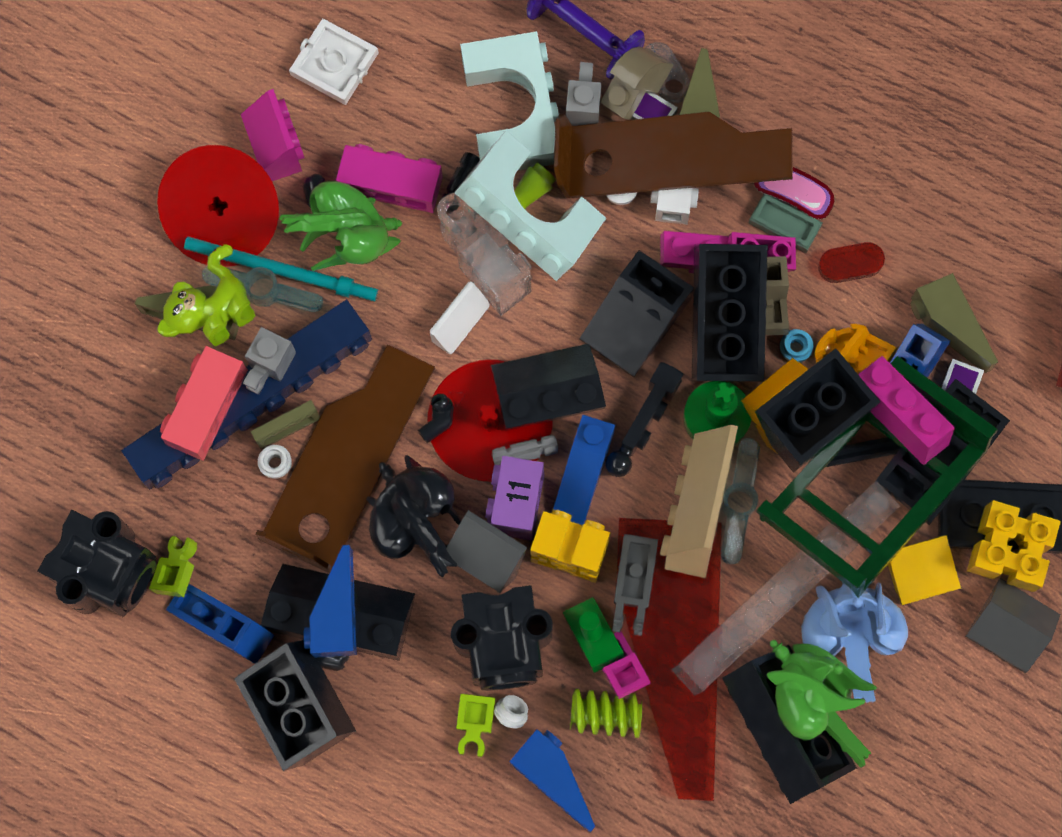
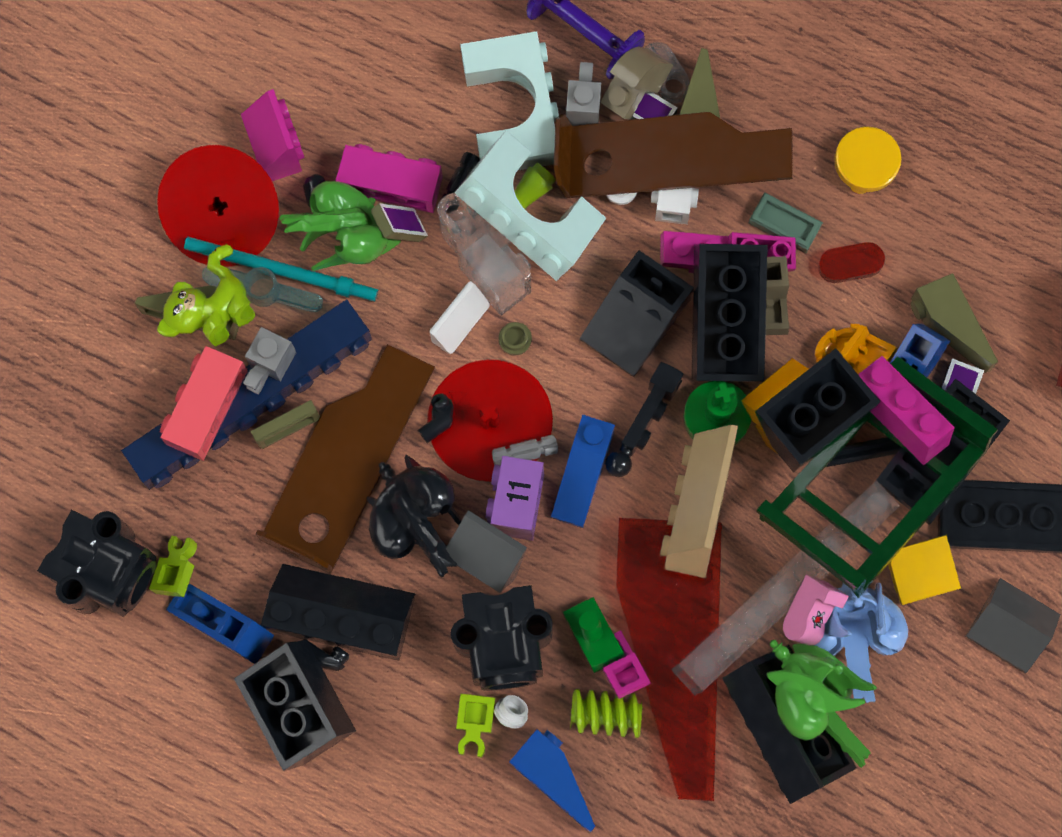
white plate [257,445,292,479] -> none
white plate [289,18,379,105] -> none
blue slope [304,545,357,658] -> none
black slope [491,344,606,431] -> none
yellow brick [530,509,610,583] -> none
dark grey hinge [612,534,658,636] -> none
clear light blue piece [721,438,760,564] -> none
sticker [754,167,835,220] -> none
medium azure plate [780,329,814,362] -> none
yellow brick [967,500,1061,592] -> none
none -> tile [371,203,428,242]
none -> olive plate [498,322,532,355]
none -> bright pink leg [783,575,849,646]
none -> yellow tile [834,127,901,194]

